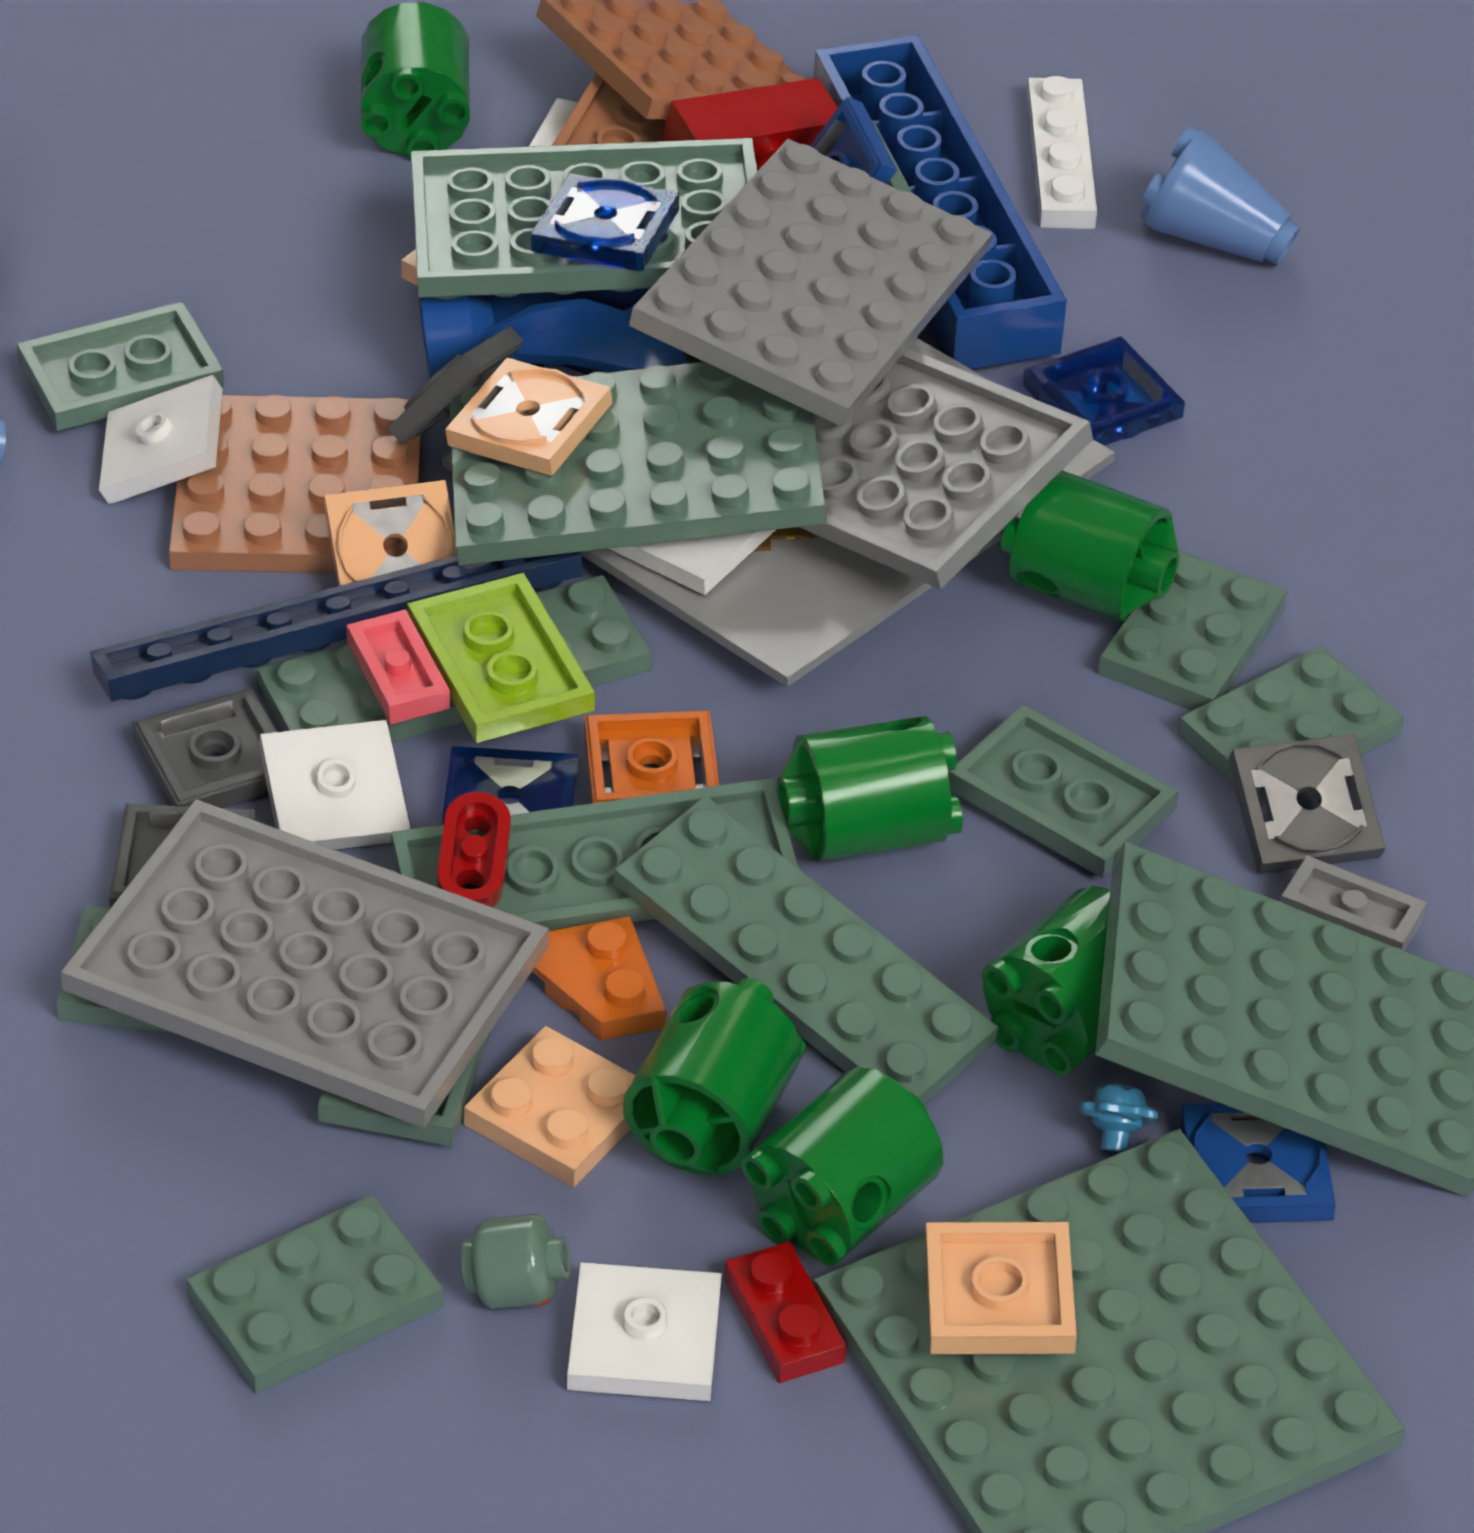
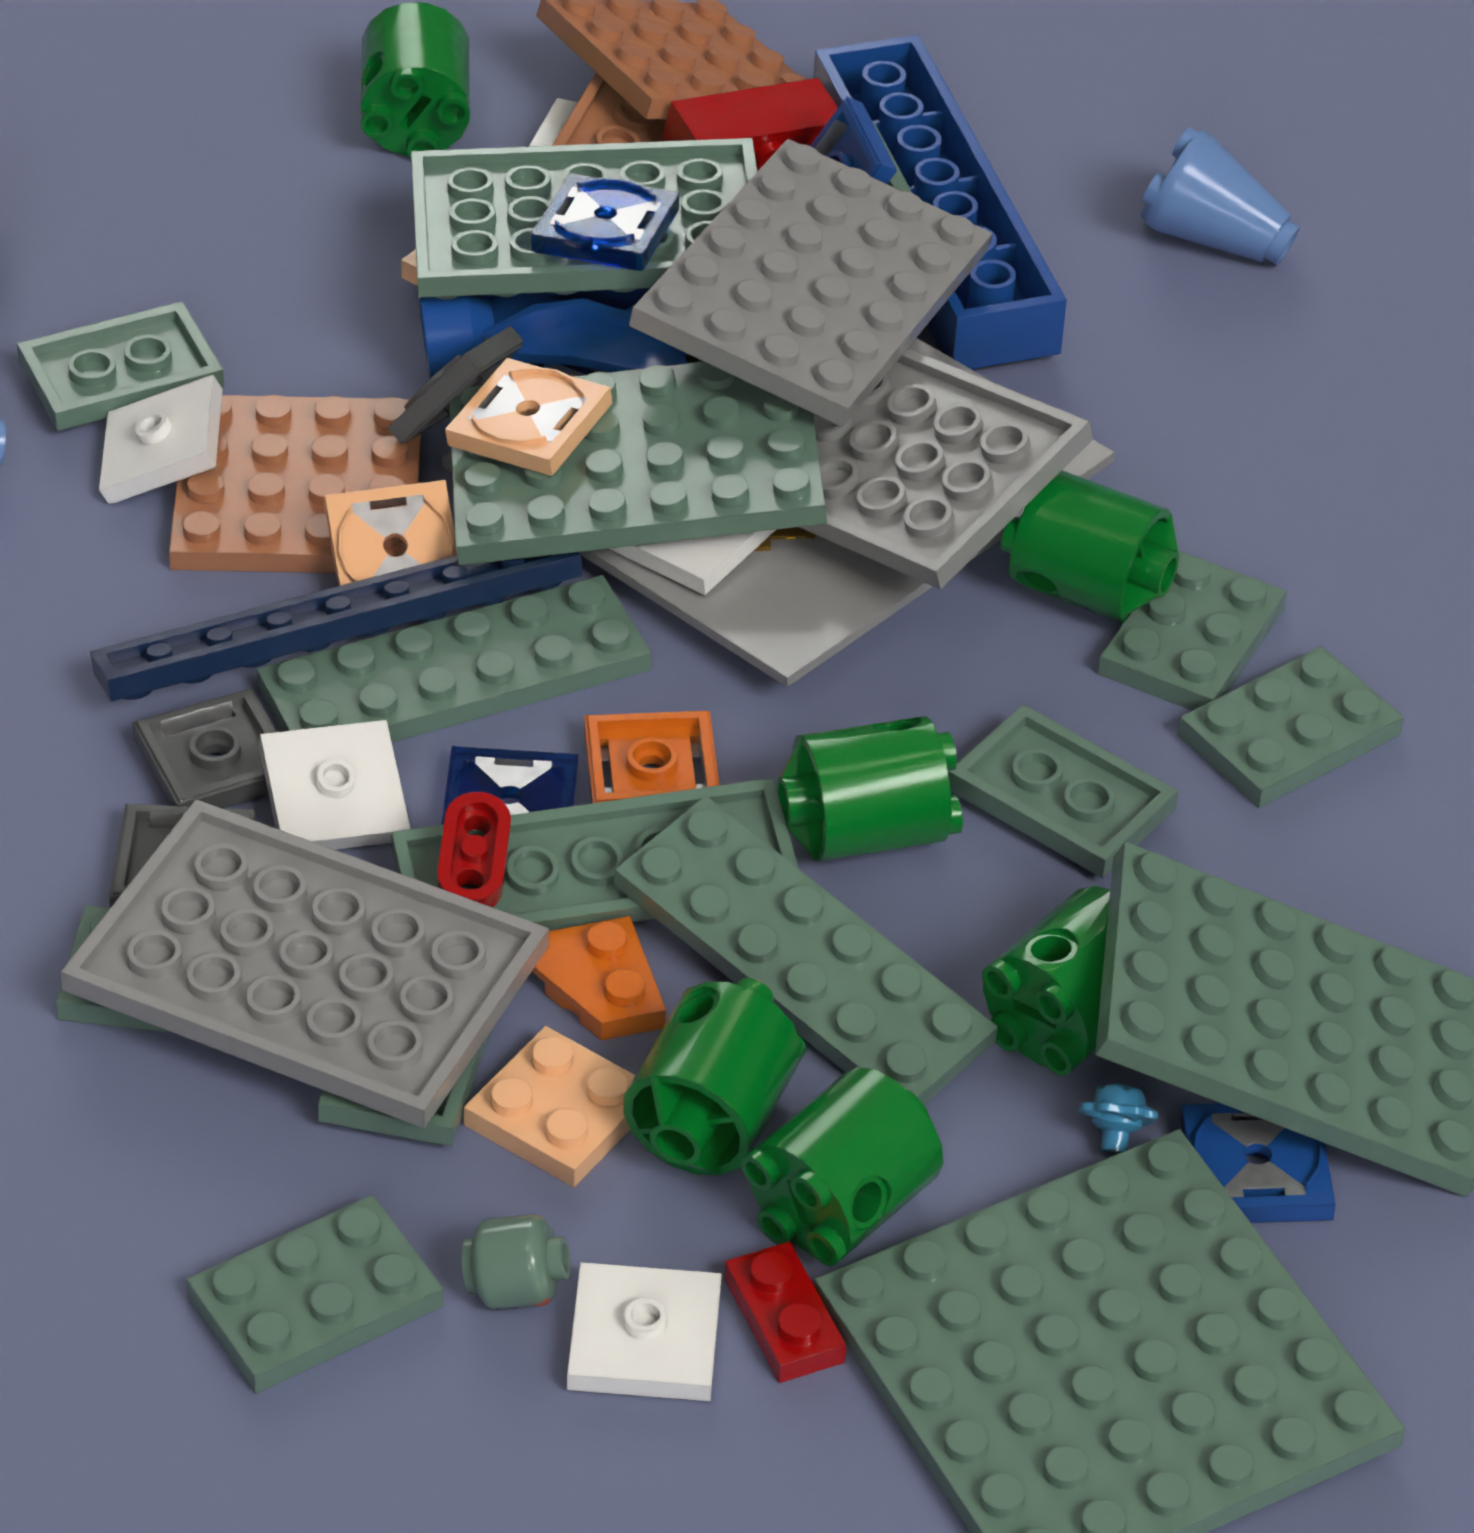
coral plate [346,609,450,725] -> none
lime plate [407,573,595,743] -> none
light nougat plate [925,1222,1077,1354] -> none
clear blue piece [1023,336,1185,446] -> none
white plate [1027,76,1097,229] -> none
dark grey piece [1229,734,1386,873] -> none
light grey plate [1281,855,1427,951] -> none

